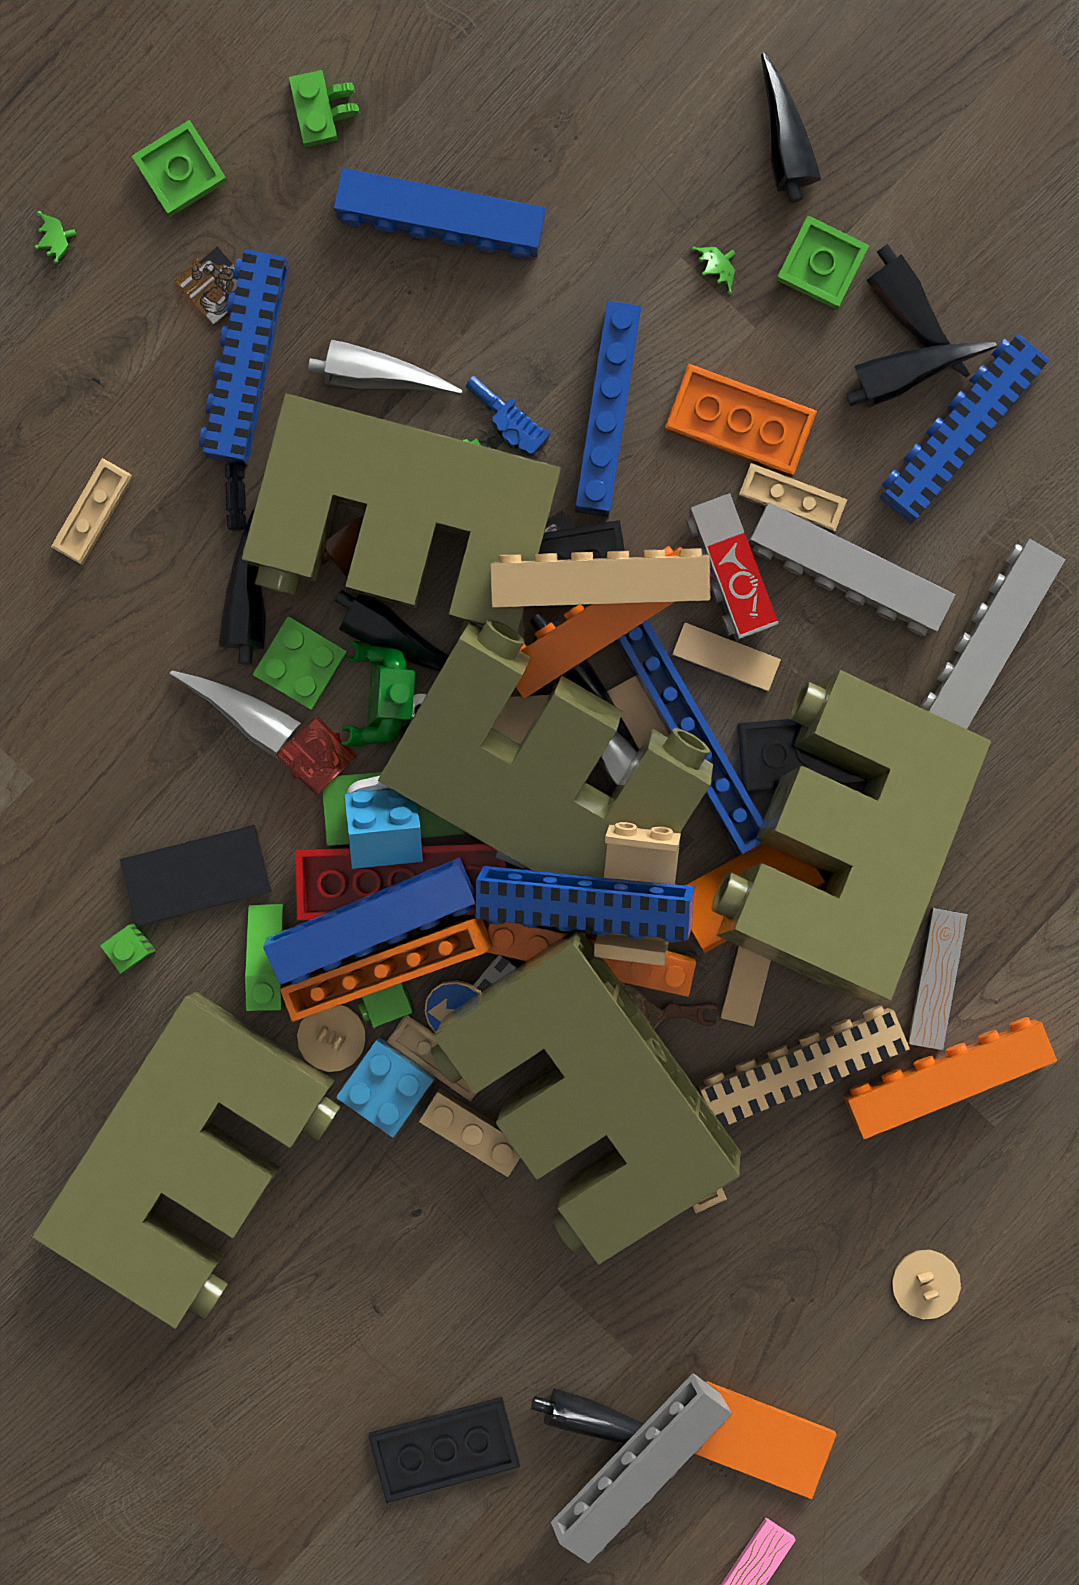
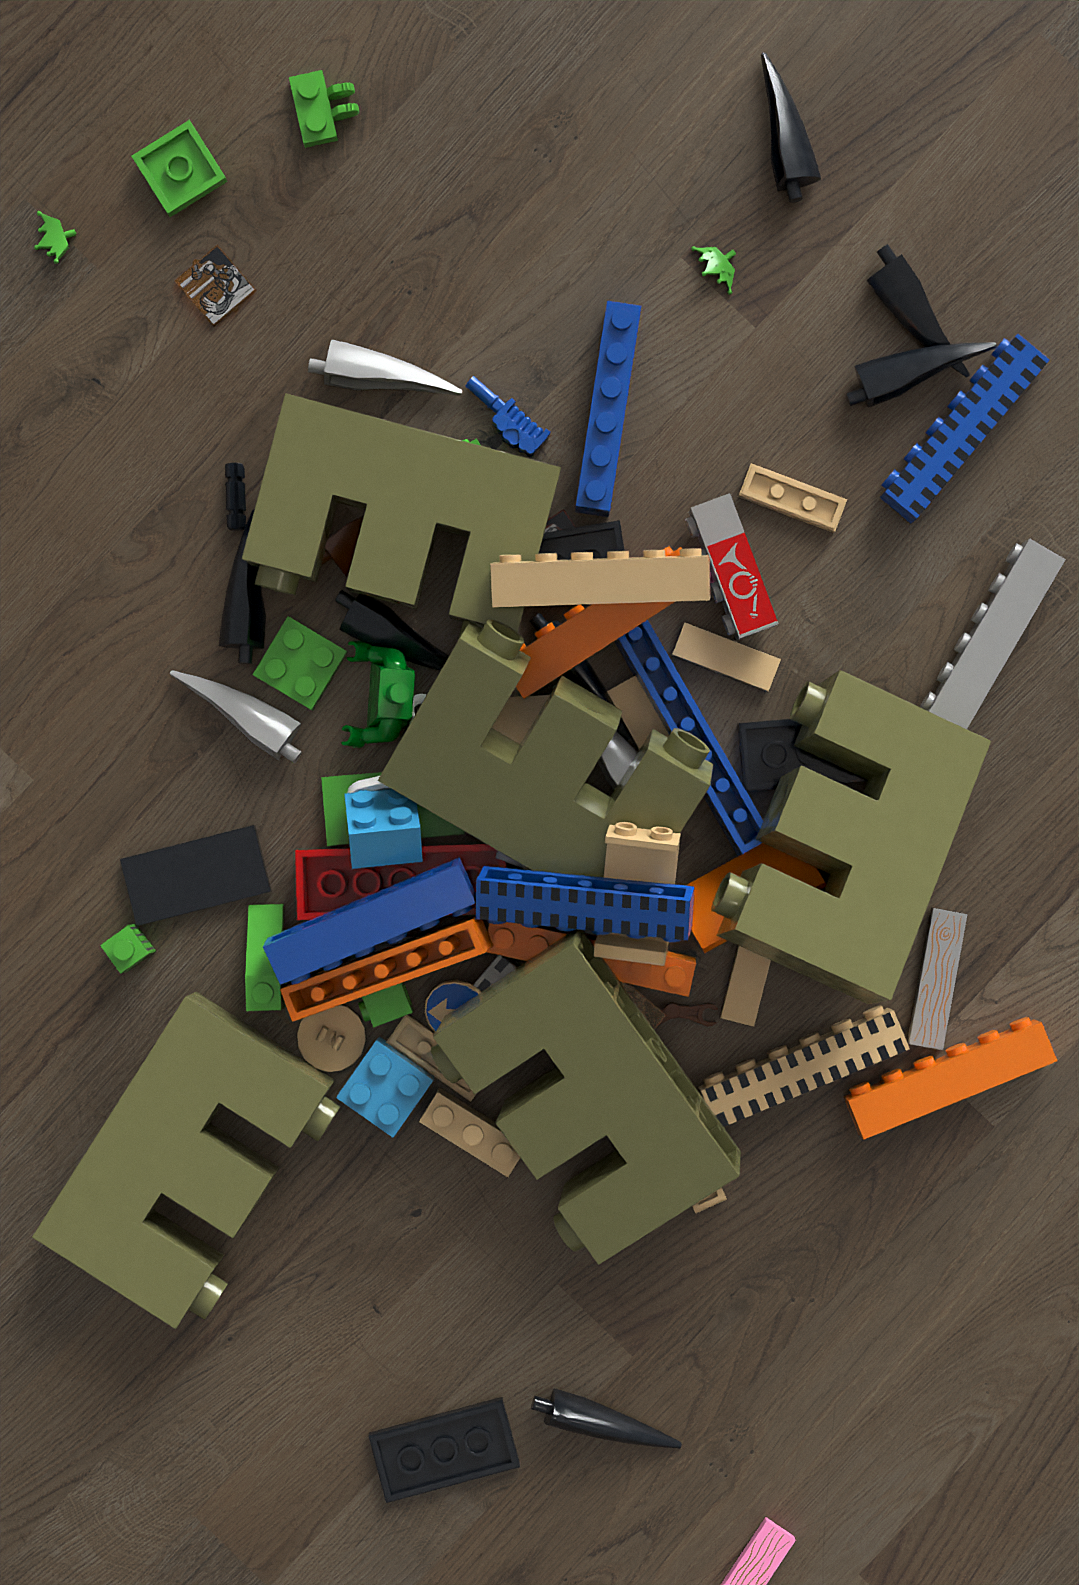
tan tile [51,458,134,565] -> none
blue brick [199,249,289,466] -> none
clear red piece [276,716,357,795] -> none
blue brick [334,168,545,259] -> none
light grey brick [551,1373,732,1563] -> none
orange tile [664,364,817,477] -> none
orange tile [694,1381,837,1499] -> none
light grey brick [748,503,956,637] -> none
bright green plate [776,216,869,310] -> none
tan piece [892,1250,961,1319] -> none

